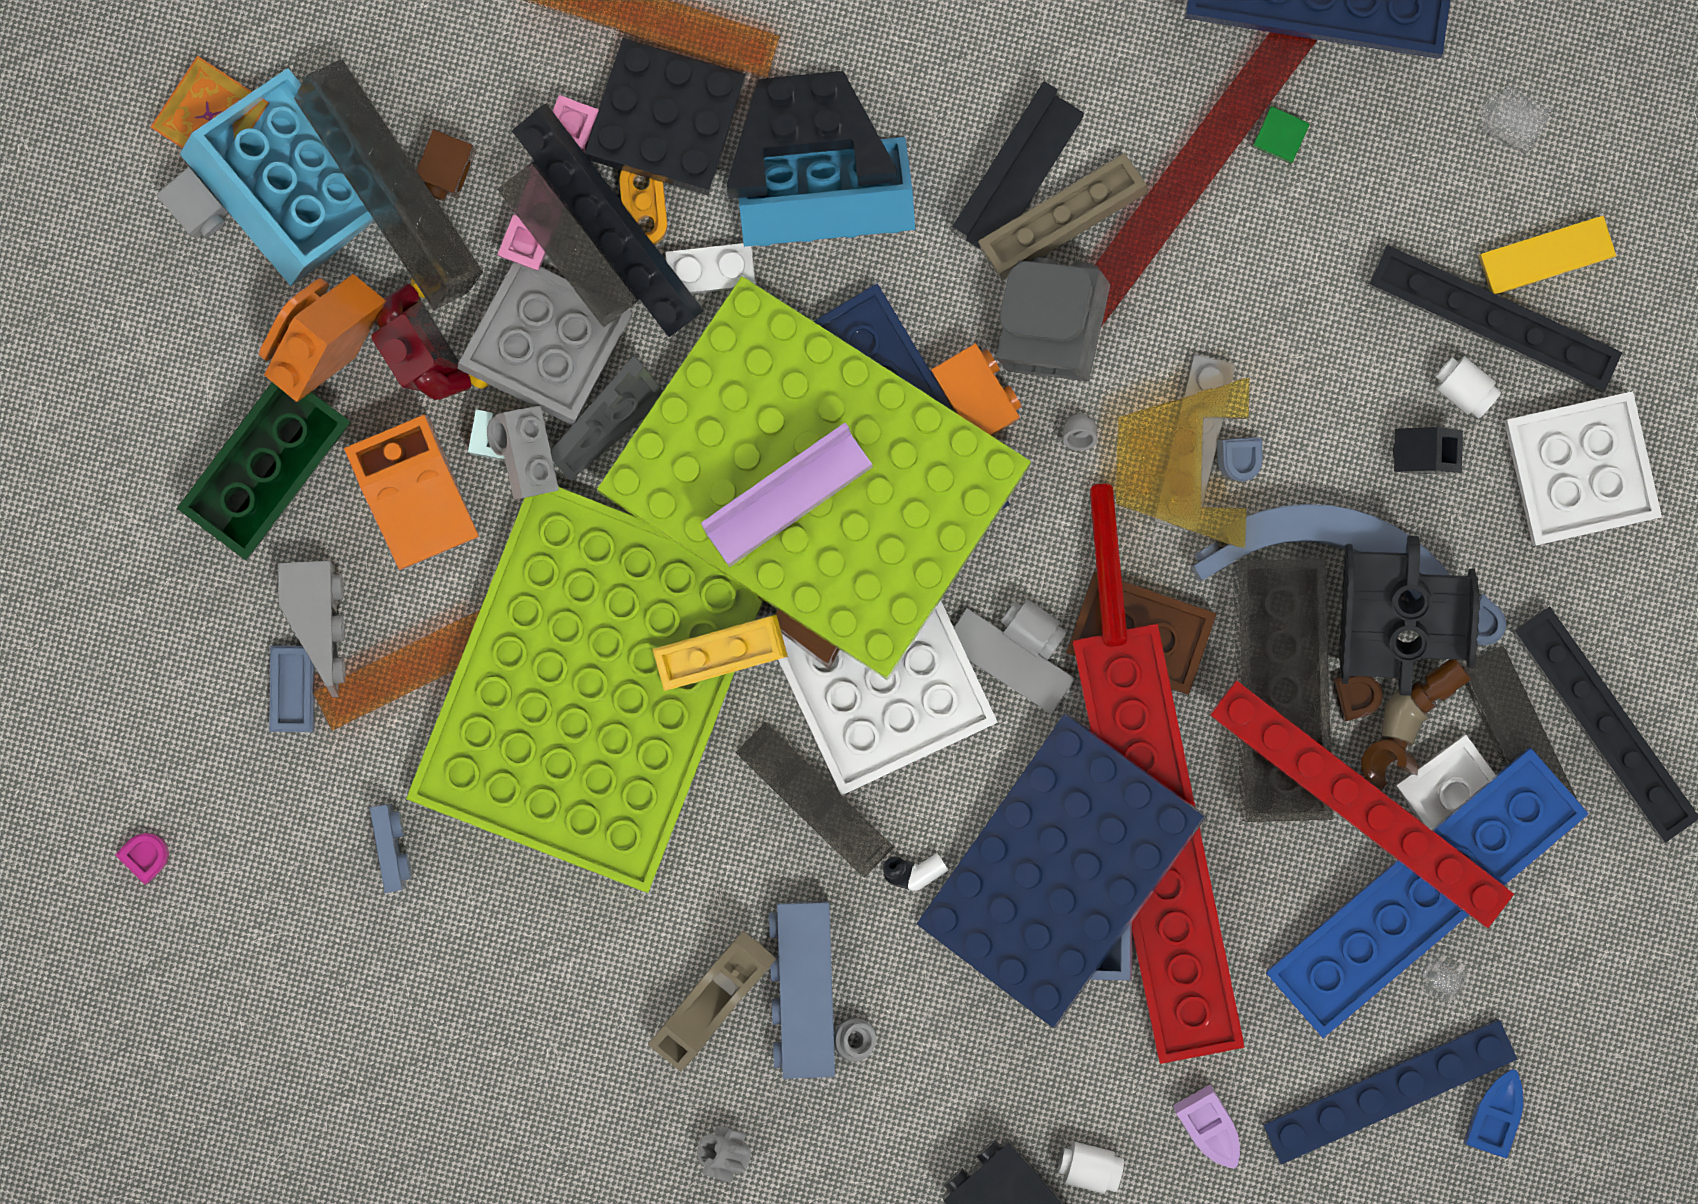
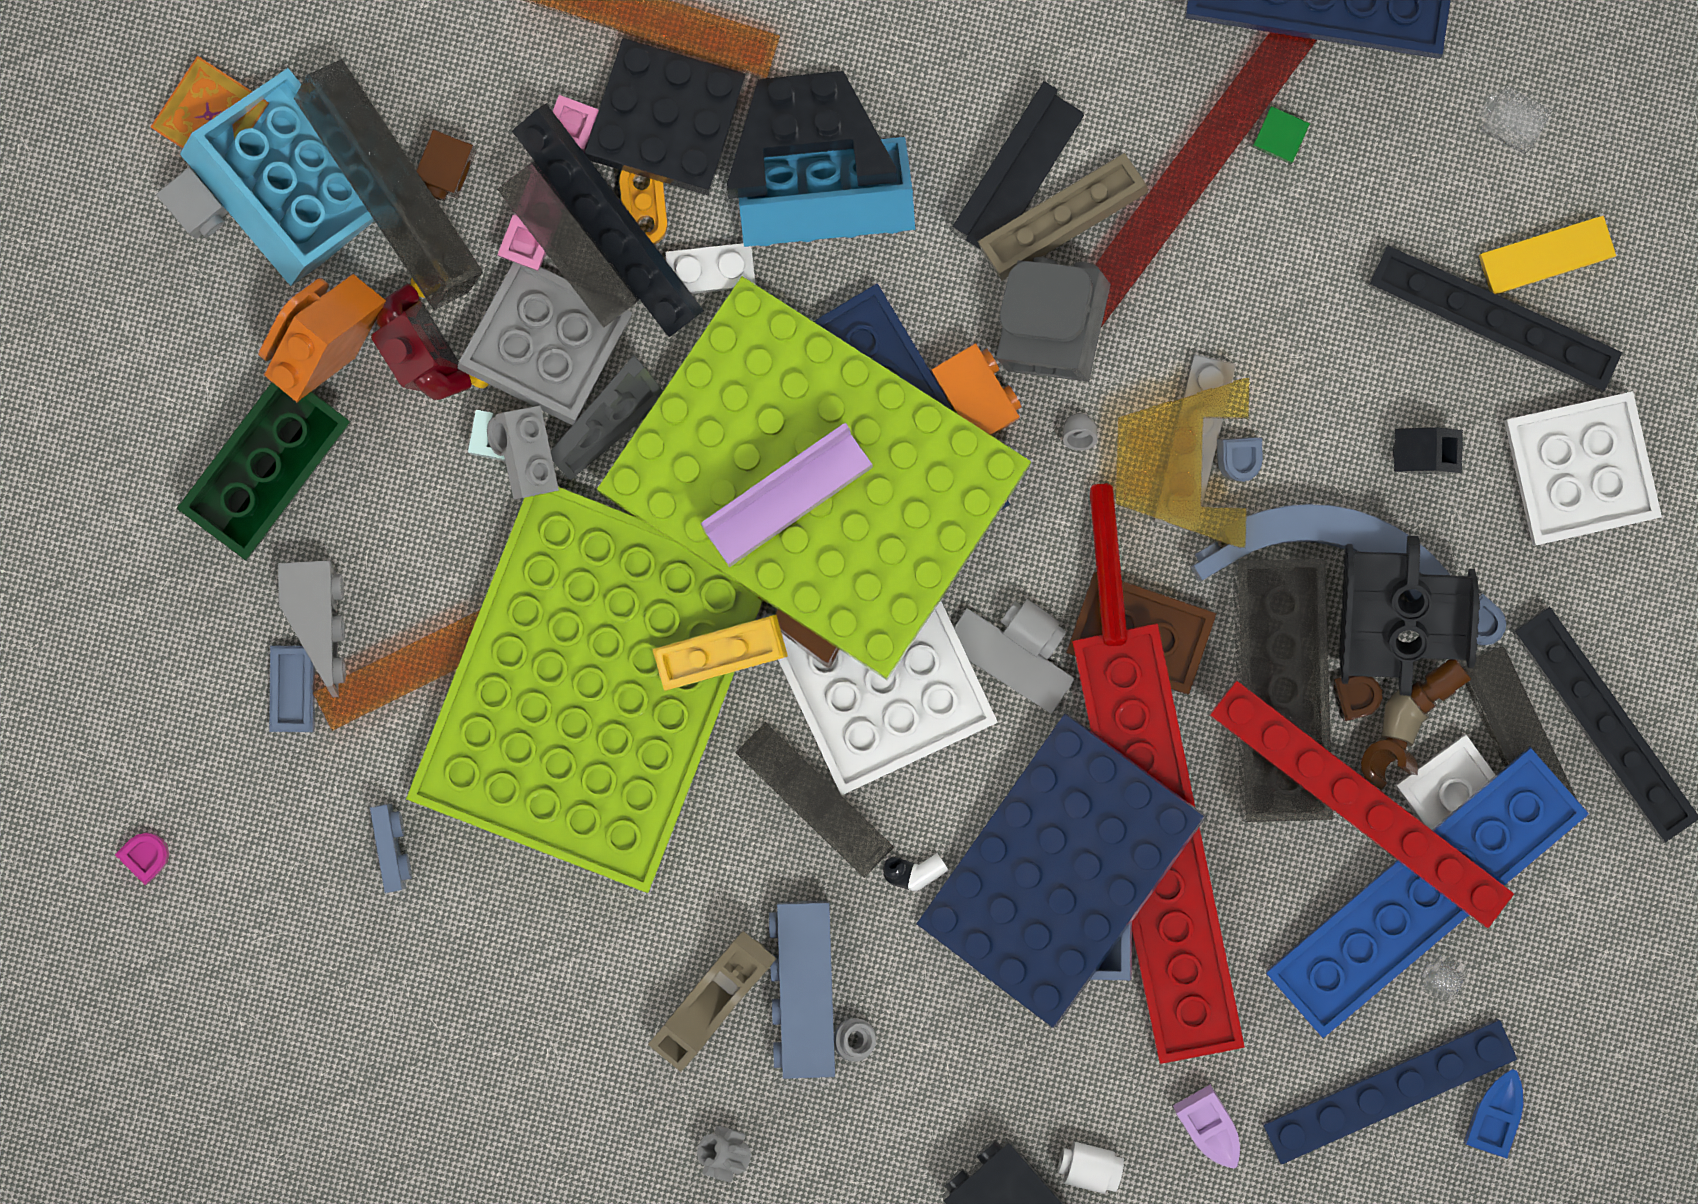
orange slope [344,415,479,570] -> none
white brick [1435,356,1501,418] -> none

